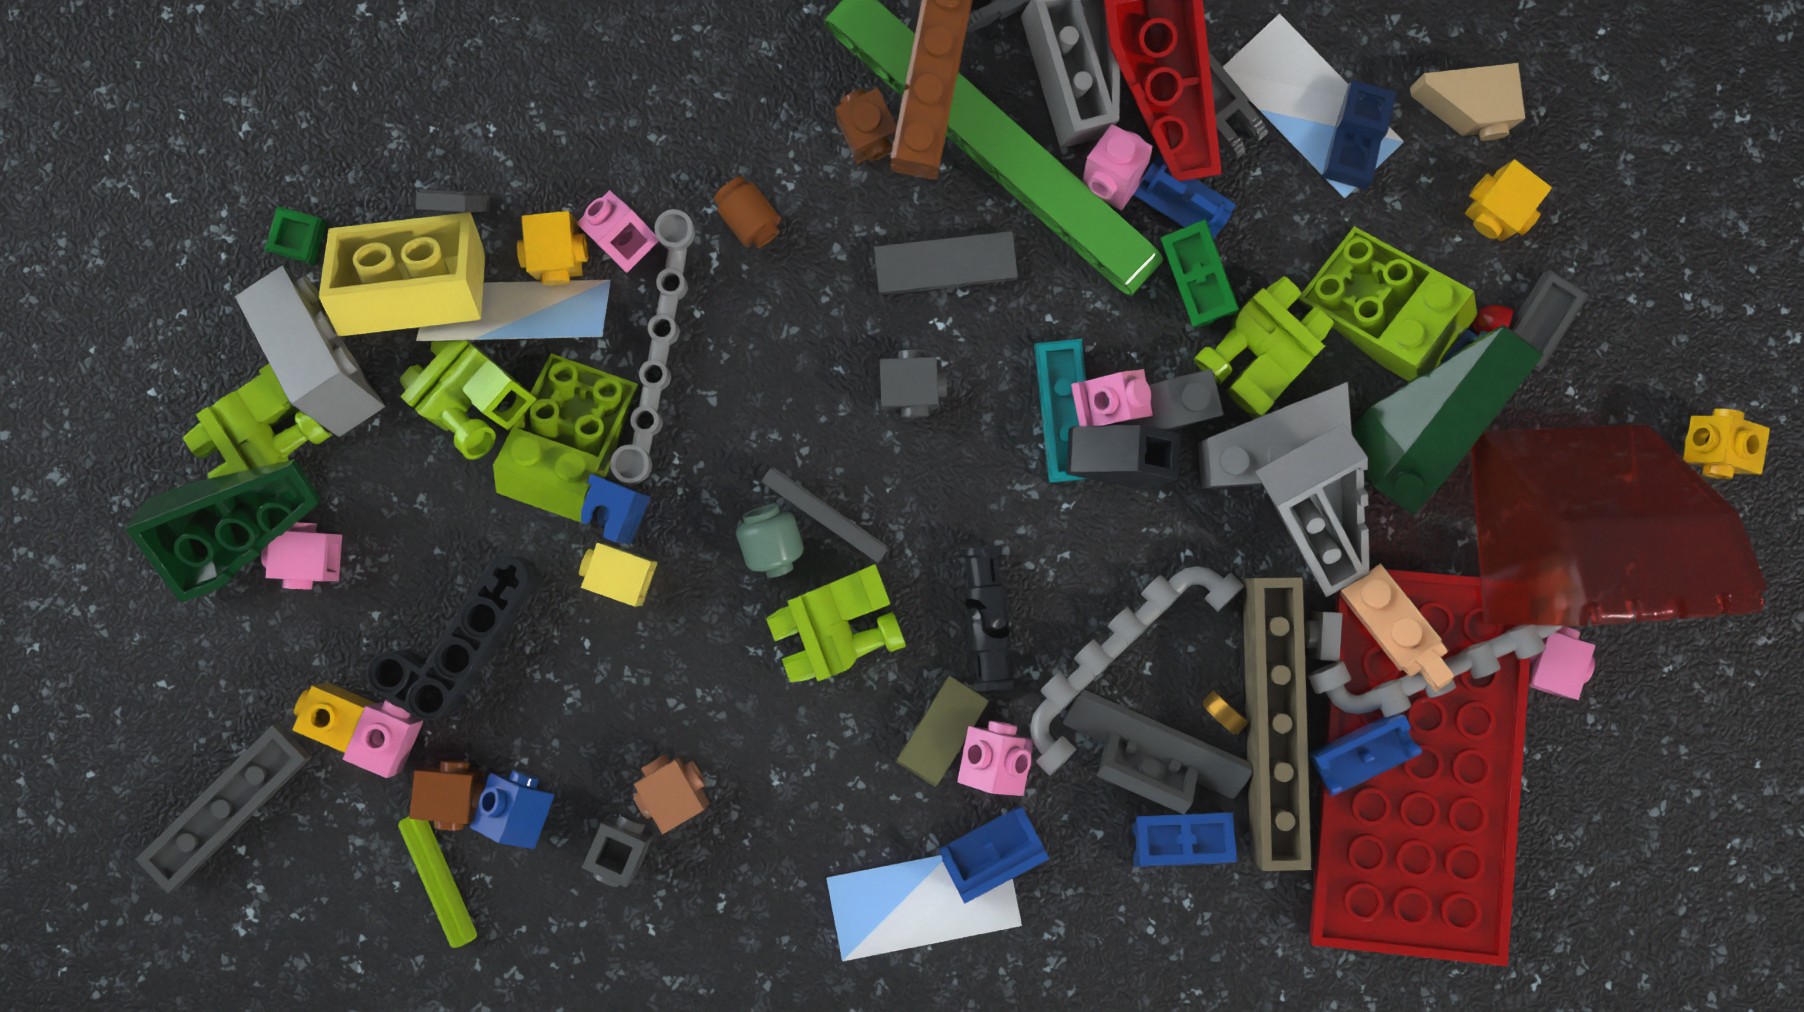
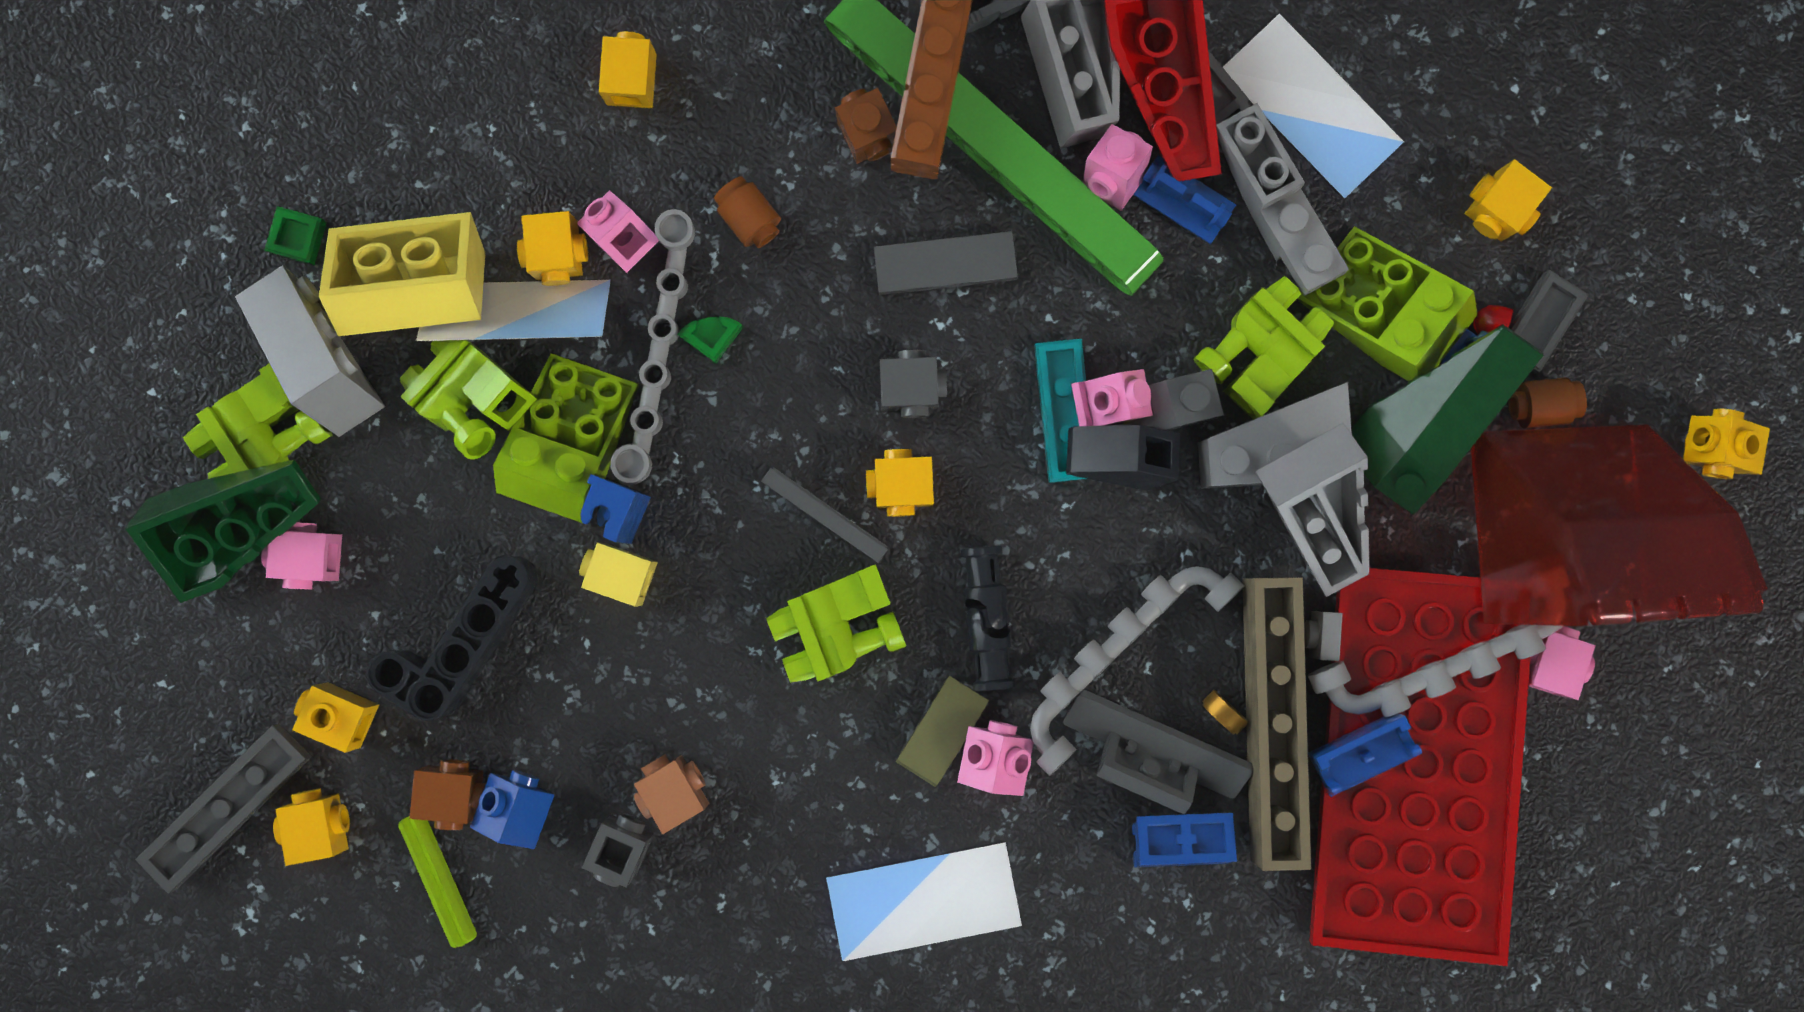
bright pink brick [343,699,423,778] -> none
dark grey tile [416,189,490,212] -> none
sand green head [736,504,804,578] -> none
blue hinge [939,805,1050,904] -> none
green hinge [1160,220,1239,328] -> none
dark blue slope [1322,80,1396,190] -> none
light nougat hinge [1340,564,1454,692] -> none
tan slope [1410,63,1525,141] -> none
none -> yellow brick [273,788,350,866]
none -> yellow brick [599,31,657,108]
none -> green tile [677,317,743,364]
none -> yellow brick [866,449,934,517]
none -> light grey slope [1216,103,1349,296]
none -> dark orange brick [1508,377,1587,428]

